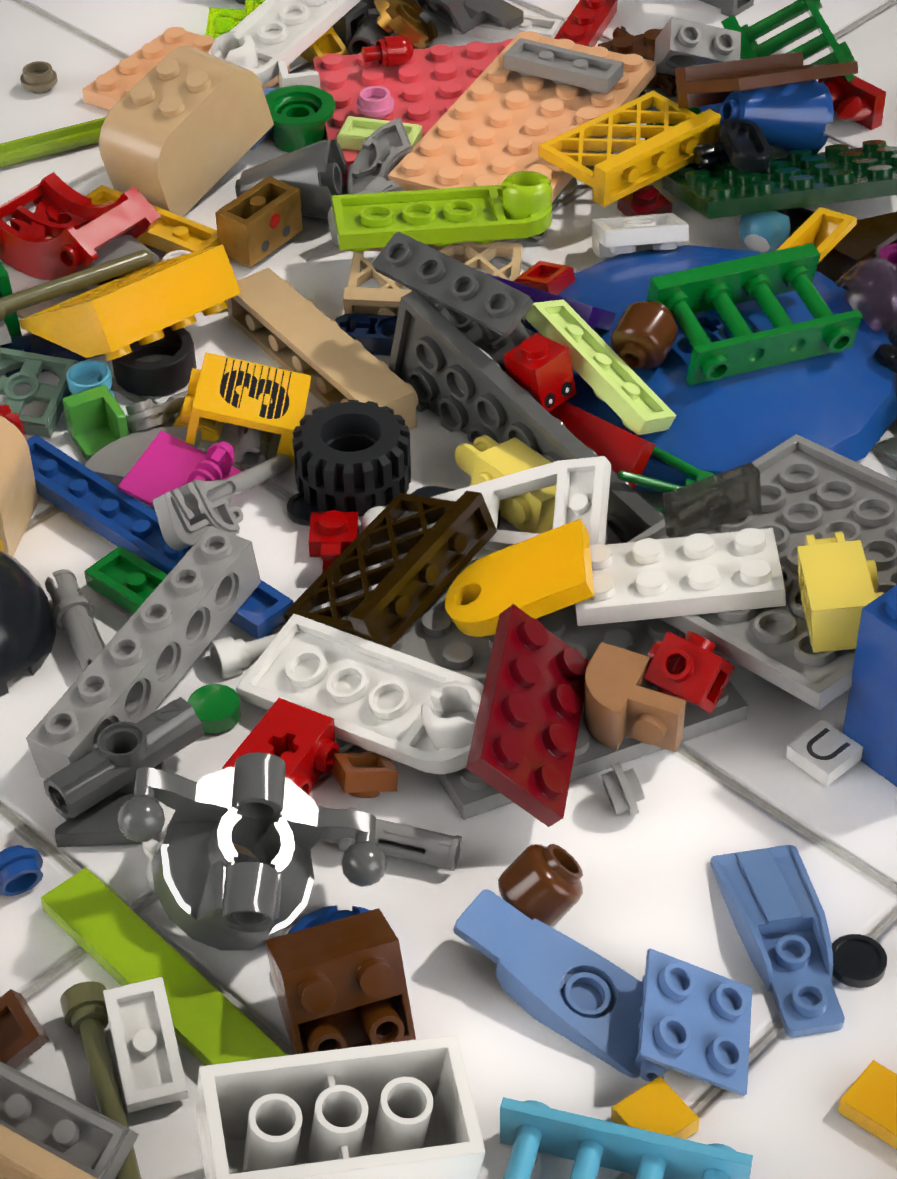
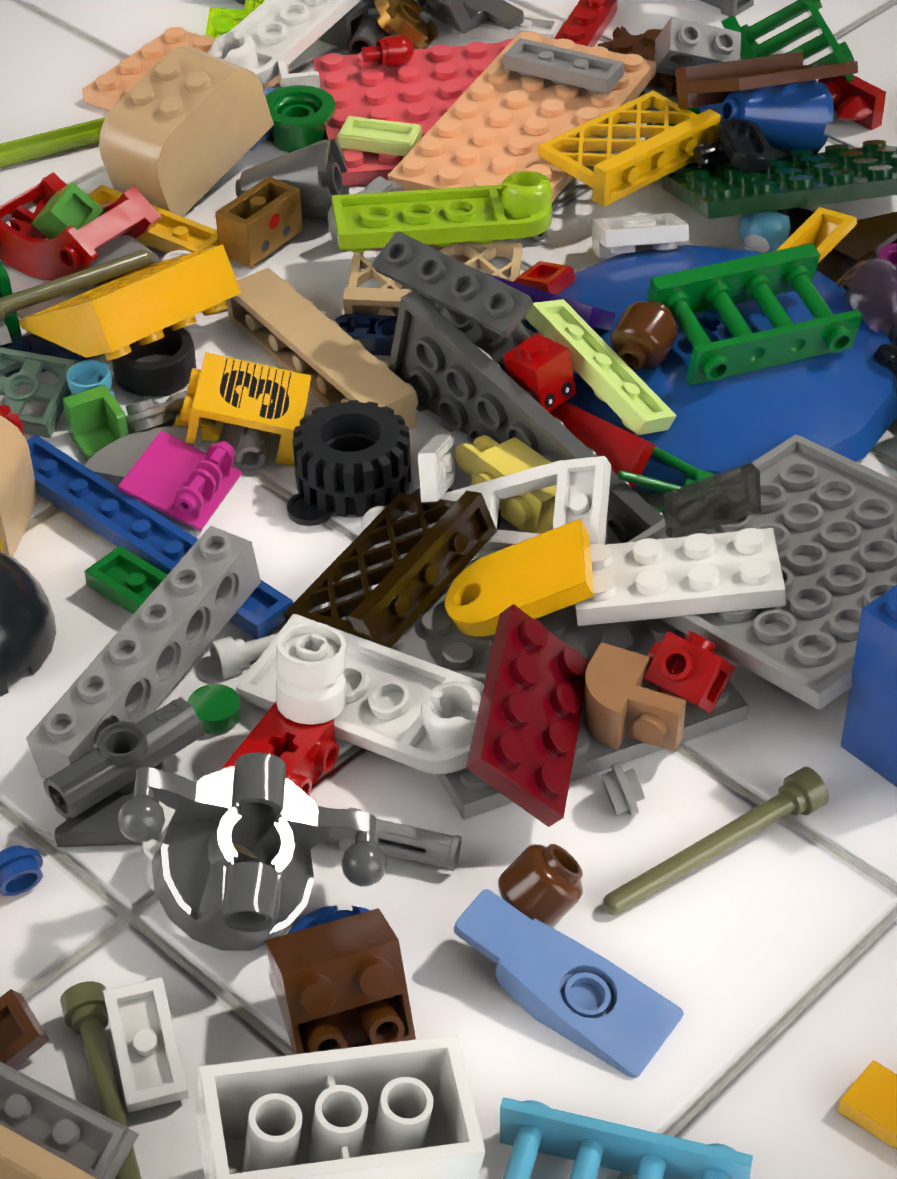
dark tan plate [20,61,58,94] -> none
lime tile [40,867,287,1066] -> none
light grey pin [45,569,105,672] -> none
light grey piece [152,454,291,551] -> none
yellow slope [300,27,350,64] -> none
red plate [308,510,359,573] -> none
dark orange plate [332,752,399,798] -> none
light grey tile [347,117,413,194] -> none
bright pink plate [356,86,395,120] -> none
yellow tile [611,1076,699,1139] -> none
dark red plate [617,185,673,216] -> none
medium blue hinge [635,948,752,1096] -> none
medium blue piece [710,845,845,1037] -> none
white tile [786,719,863,787] -> none
light yellow brick [797,531,884,653] -> none
black piece [832,934,887,988] -> none
none -> bright green panel [32,182,104,239]
none -> white wheel [276,622,347,725]
none -> white tile [418,434,457,502]
none -> olive piece [602,766,829,915]

